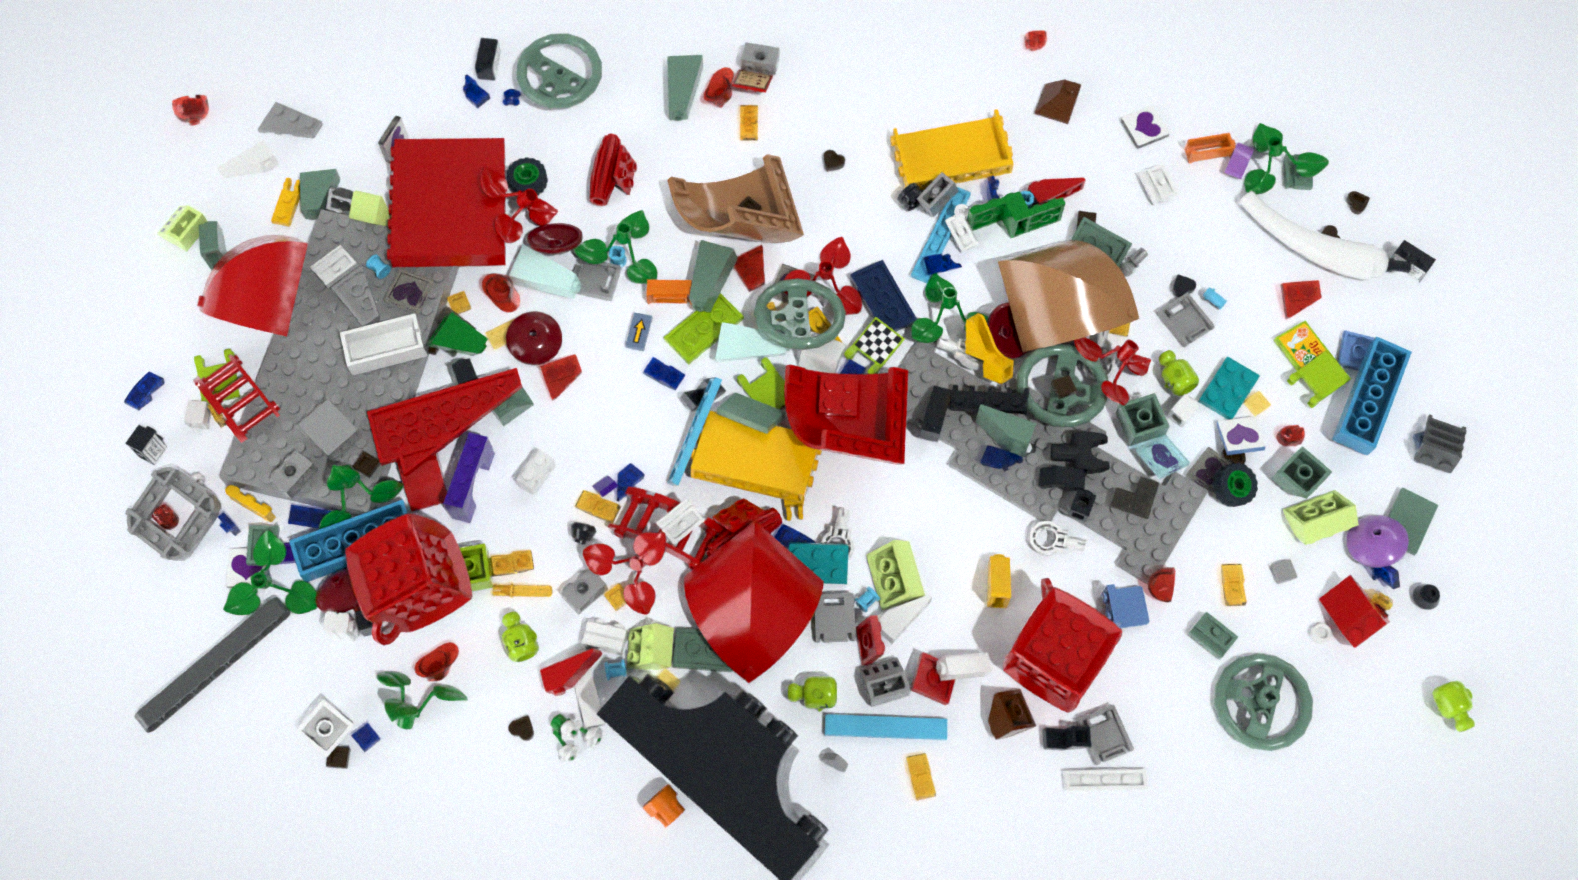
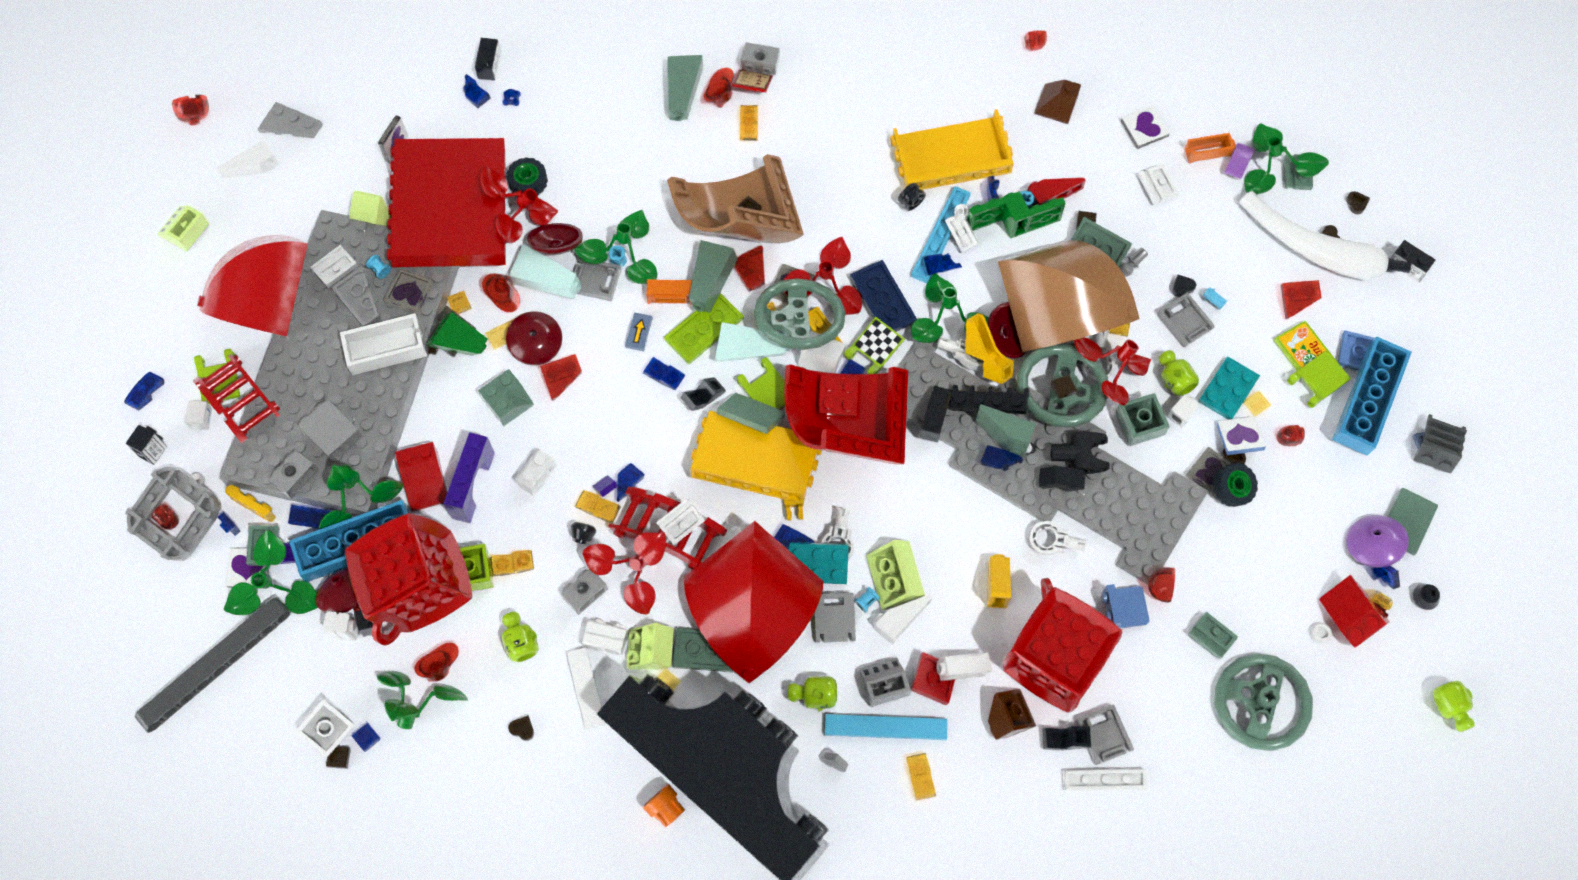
sand green slope [199,220,227,271] -> none
clear yellow tile [207,404,226,428] -> none
yellow hinge [271,177,301,227] -> none
sand green slope [300,168,341,220] -> none
dark grey slope [325,187,353,215] -> none
dark brown tile [352,451,380,478] -> none
red wing [367,368,523,477] -> none
black brick [451,358,478,385] -> none
clear yellow axle [492,583,553,598] -> none
sand green piece [516,33,602,109] -> none
red slope [540,648,602,696] -> none
white plant [550,714,603,763] -> none
red plate [589,133,637,206] -> none
clear yellow tile [604,583,627,611] -> none
medium azure bush [604,659,627,681] -> none
medium azure tile [667,377,722,486] -> none
red plate [706,498,783,557] -> none
dark brown tile [823,150,845,172] -> none
red plate [855,615,885,666] -> none
light grey brick [917,172,958,217] -> none
black brick [1067,489,1096,523] -> none
clear smoke tile [1110,476,1160,519] -> none
clear light blue tile [1136,435,1190,479] -> none
clear yellow slope [1221,564,1247,606] -> none
light grey tile [1271,559,1298,584] -> none
sand green slope [1272,446,1332,499] -> none
yellowish green slope [1283,490,1358,545] -> none

